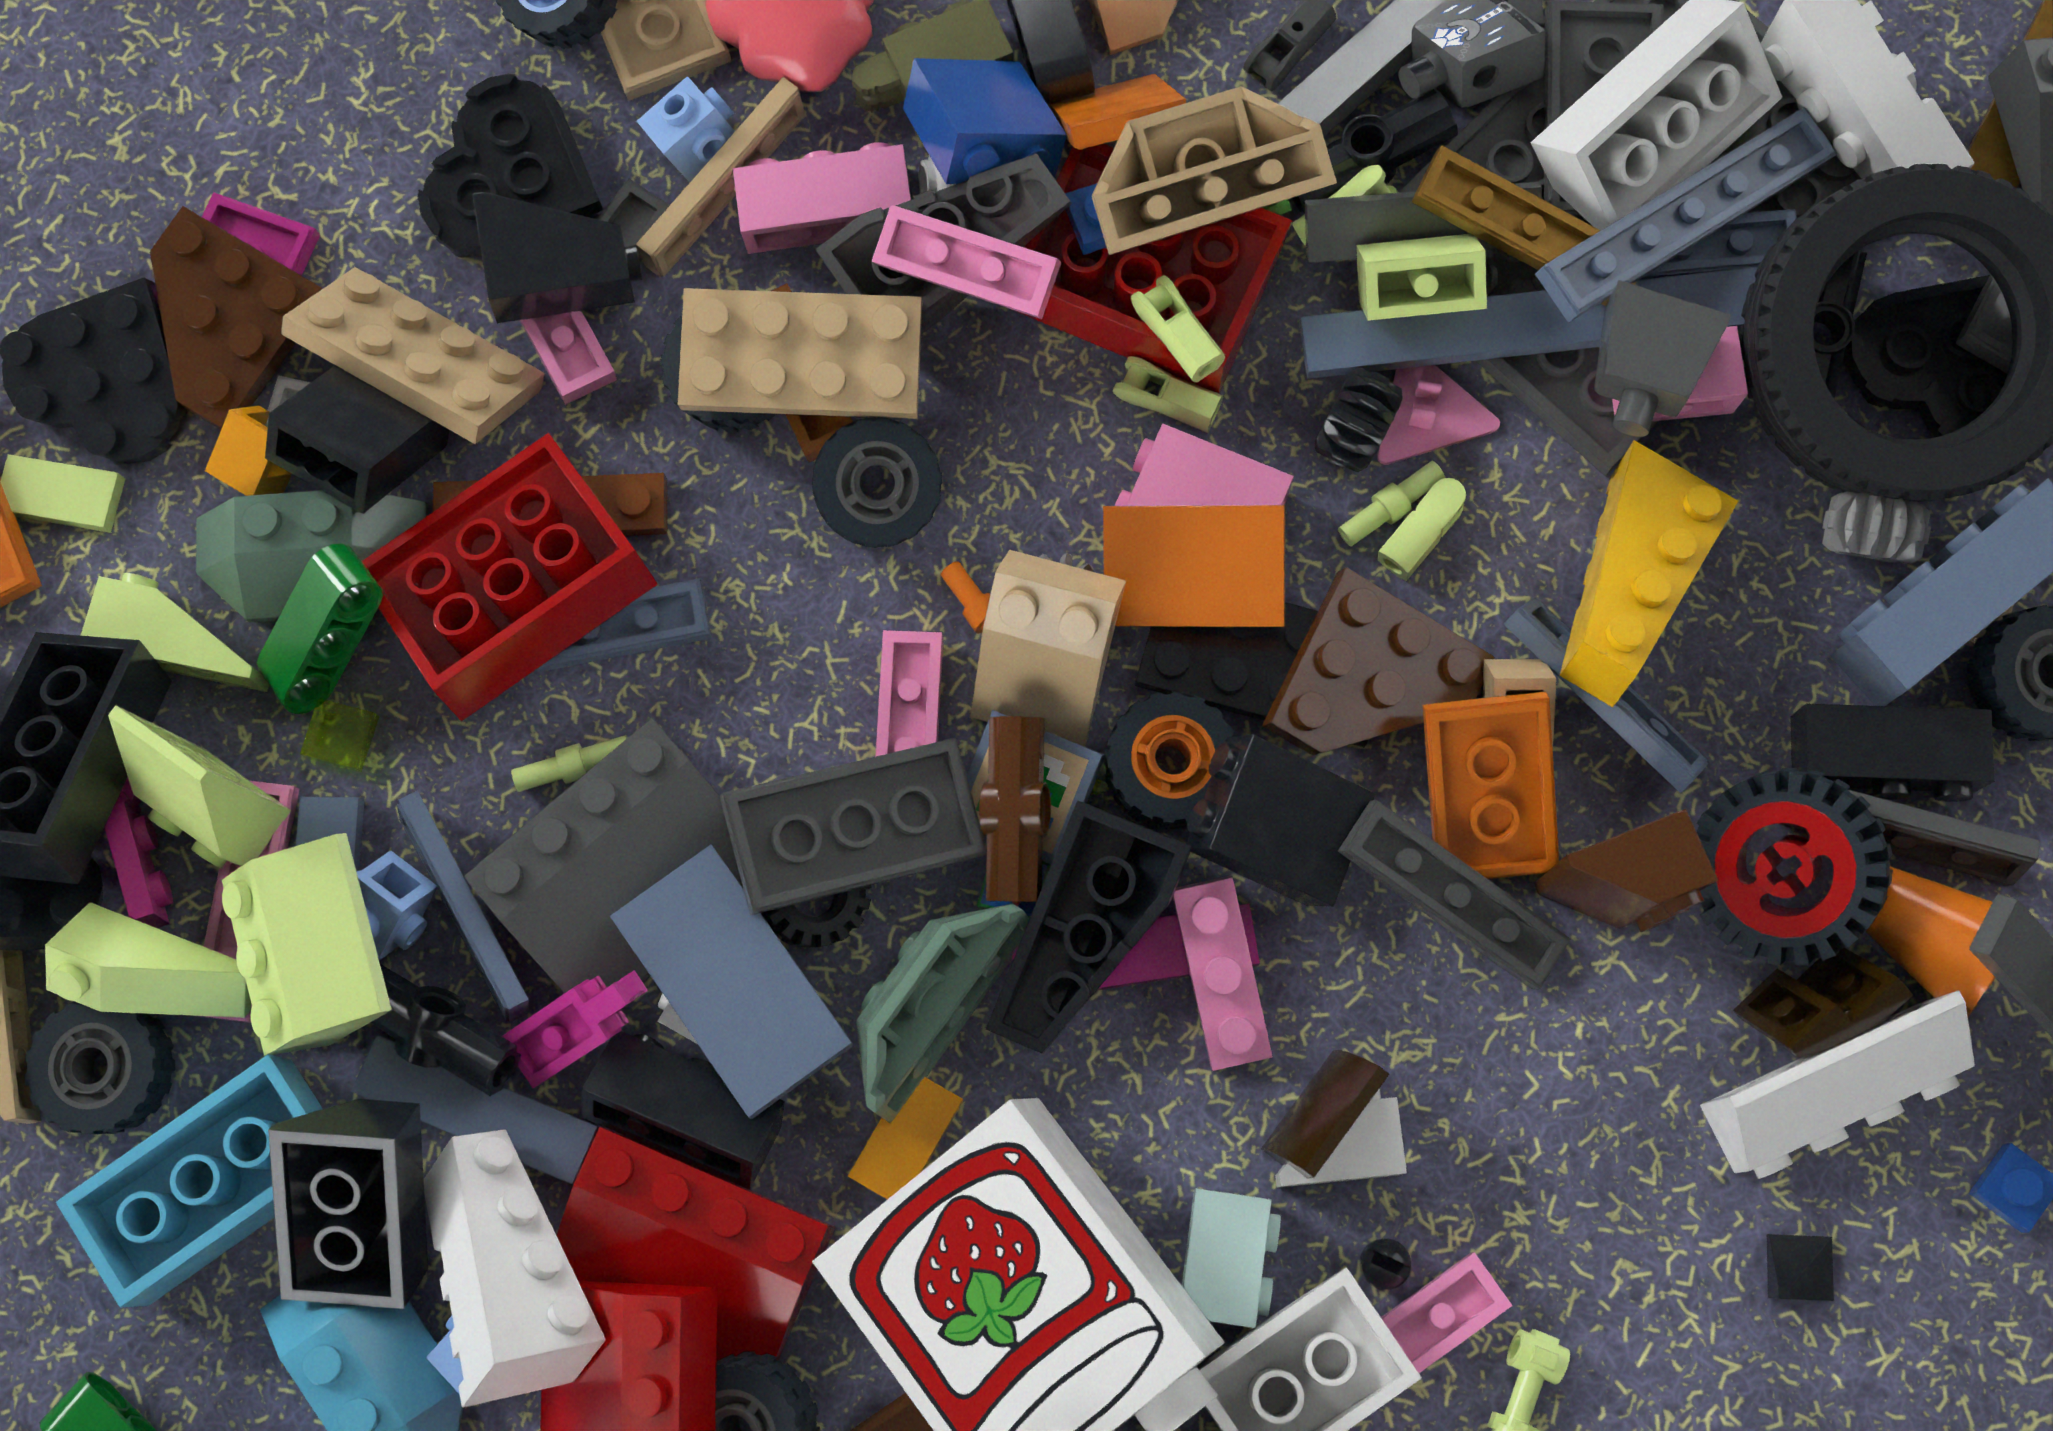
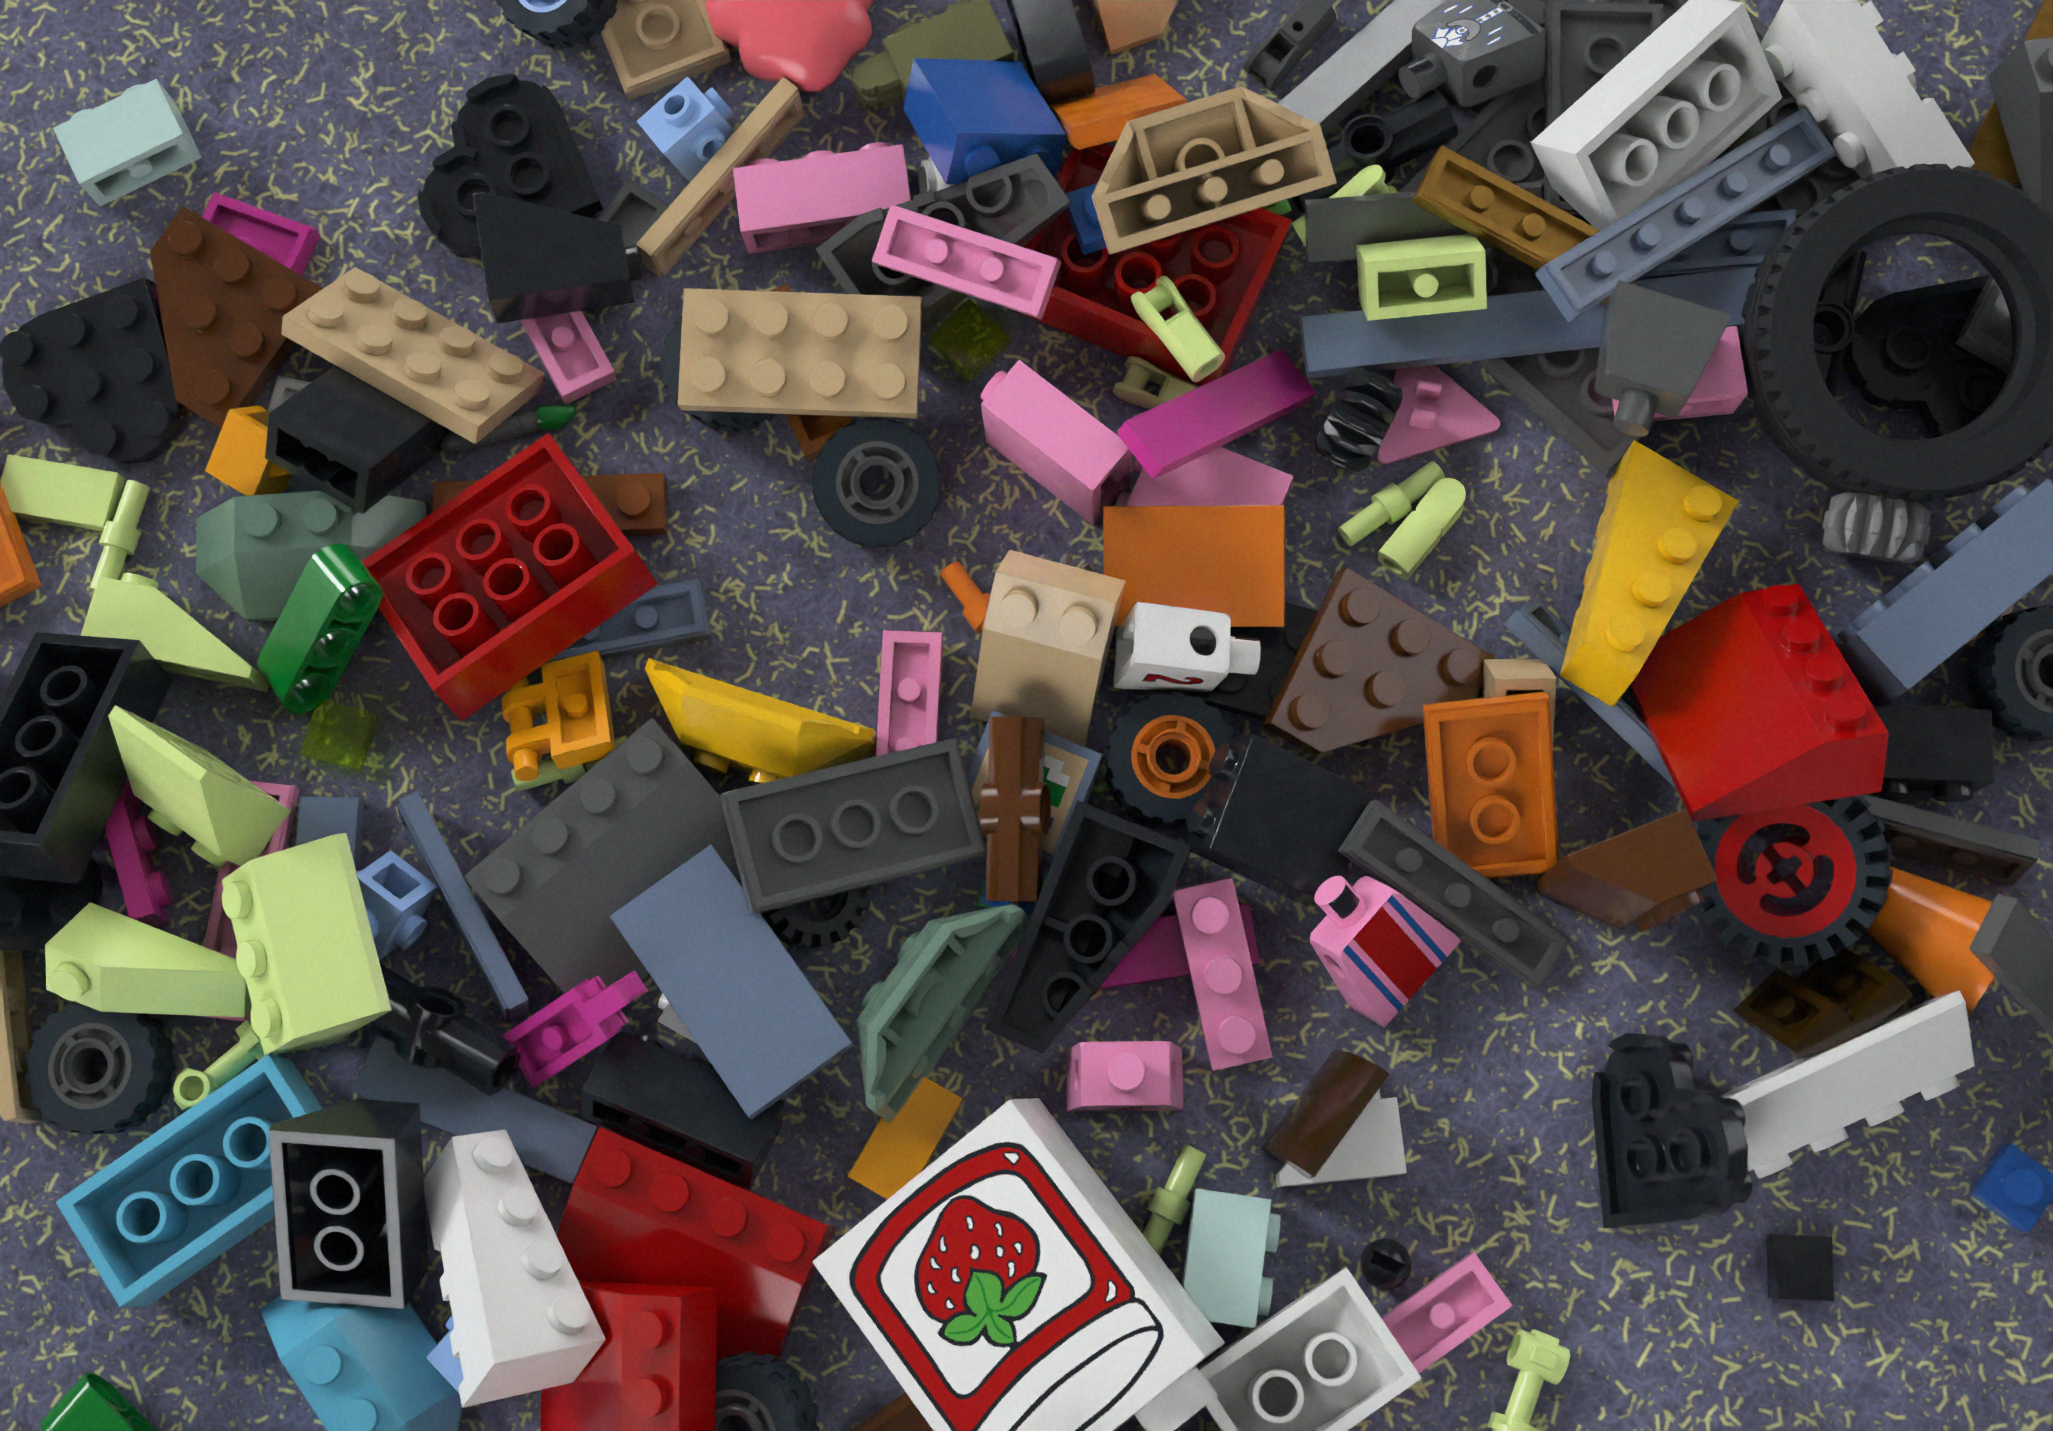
none -> light aqua brick [53,79,202,206]
none -> yellowish green bar [89,480,150,591]
none -> yellowish green bar [173,1020,278,1111]
none -> dark grey piece [440,405,577,452]
none -> light orange plate [501,650,616,782]
none -> yellow wedge [644,658,877,785]
none -> clear neon green tile [929,299,1010,382]
none -> bright pink brick [981,360,1131,525]
none -> bright pink torso [1066,1041,1184,1112]
none -> white torso [1114,602,1261,692]
none -> dark pink tile [1117,349,1317,479]
none -> yellowish green bar [1143,1144,1206,1257]
none -> bright pink torso [1310,876,1461,1028]
none -> black plate [1592,1033,1753,1228]
none -> red slope [1628,583,1889,822]

